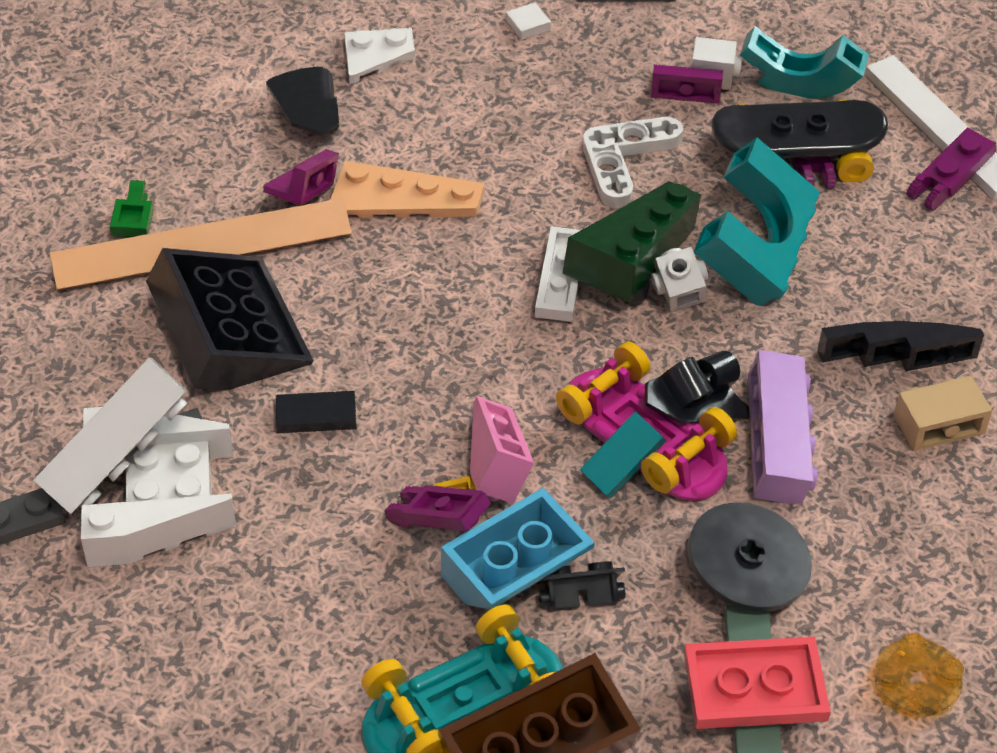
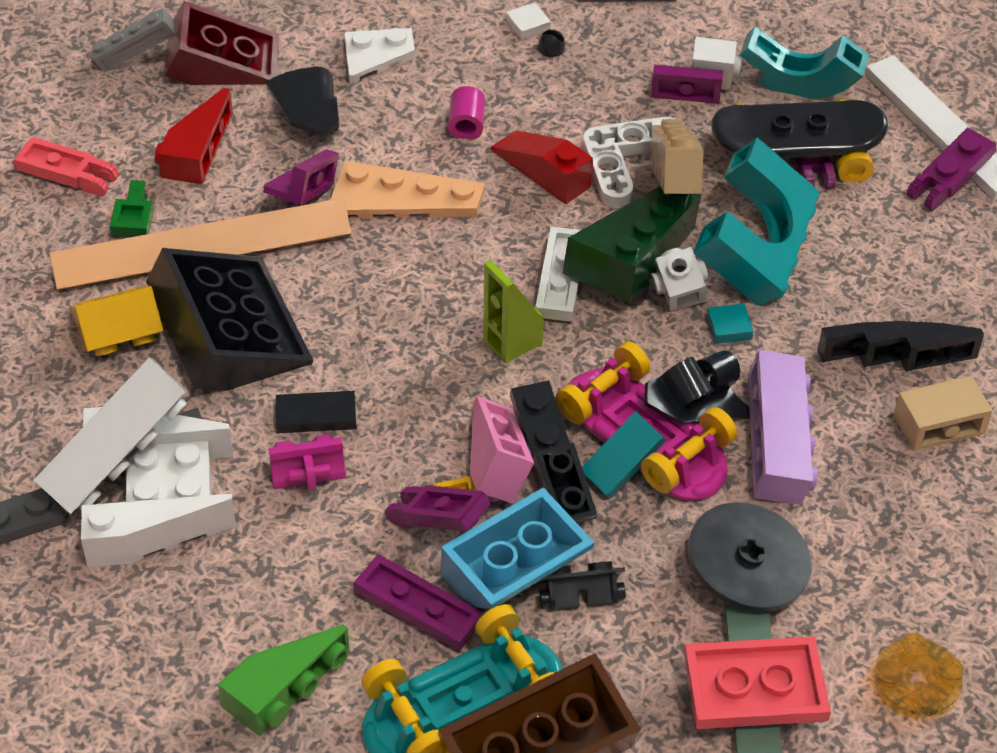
none -> coral hinge [13,137,119,197]
none -> yellow slope [70,286,164,356]
none -> light grey piece [92,8,176,71]
none -> red slope [155,88,233,185]
none -> dark red slope [164,1,279,85]
none -> bright green slope [218,625,349,736]
none -> dark pink hips [268,434,346,491]
none -> magenta plate [353,554,483,652]
none -> dark pink brick [448,86,485,139]
none -> lime slope [483,260,545,364]
none -> red slope [491,130,593,204]
none -> black slope [510,380,598,523]
none -> black hinge [538,29,565,57]
none -> tan brick [651,119,703,194]
none -> teal tile [707,303,754,344]

